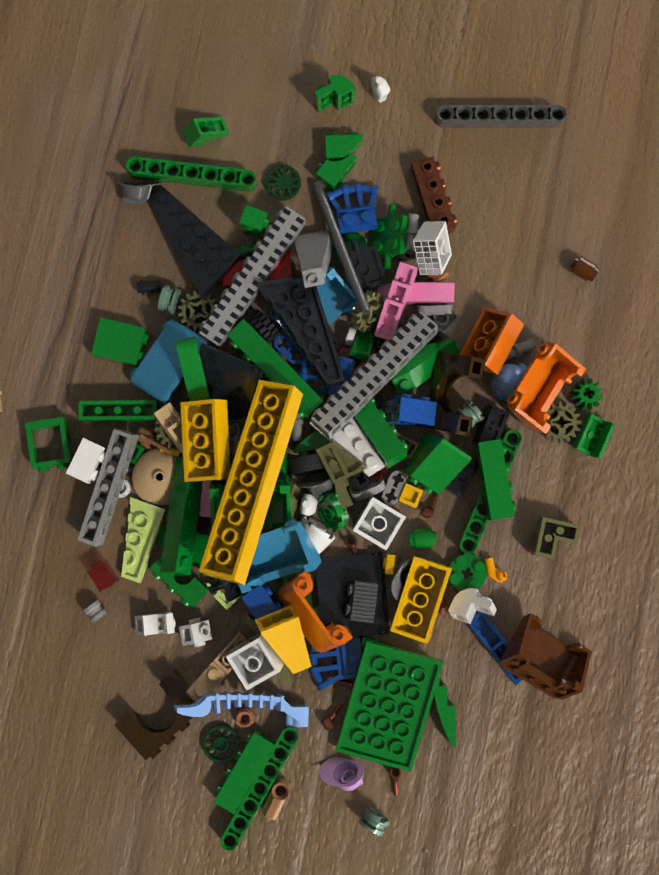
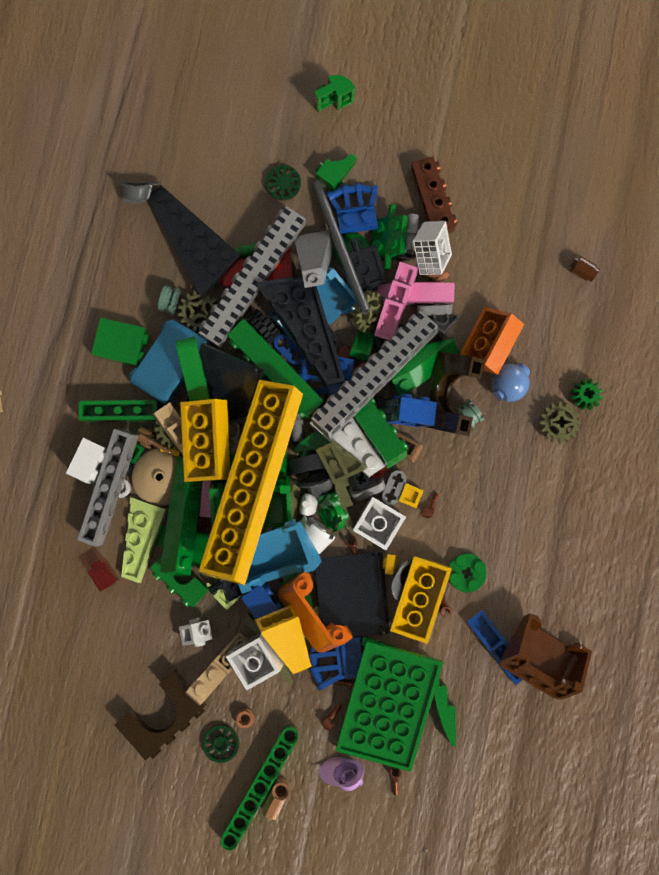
green window [25,417,73,472] -> none
light grey wheel [83,600,108,624] -> none
green beam [126,156,257,192] -> none
white brick [135,612,176,636] -> none
black pin [137,280,161,295] -> none
light blue piece [174,691,309,727] -> none
green arch [182,117,229,147] -> none
green brick [213,729,275,814] -> none
green brick [239,205,271,240] -> none
green slope [325,132,363,161] -> none
white tile [345,327,357,347] -> none
dark grey brick [345,580,378,623] -> none
sand green wheel [359,807,390,836] -> none
white piece [371,76,390,102] -> none
green slope [402,433,472,495] -> none
green brick [408,528,437,549] -> none
dark grey beam [435,105,567,128] -> none
black hinge [445,459,479,499] -> none
white brick [448,588,497,624] -> none
green beam [458,430,522,554] -> none
black hinge [472,406,510,443] -> none
green brick [475,439,516,520] -> none
light orange arm [483,557,507,582] -> none
light grey pin [505,338,537,362] -> none
orange windscreen [507,342,586,434] -> none
olive brick [531,517,581,559] -> none
green bracket [572,413,615,459] -> none

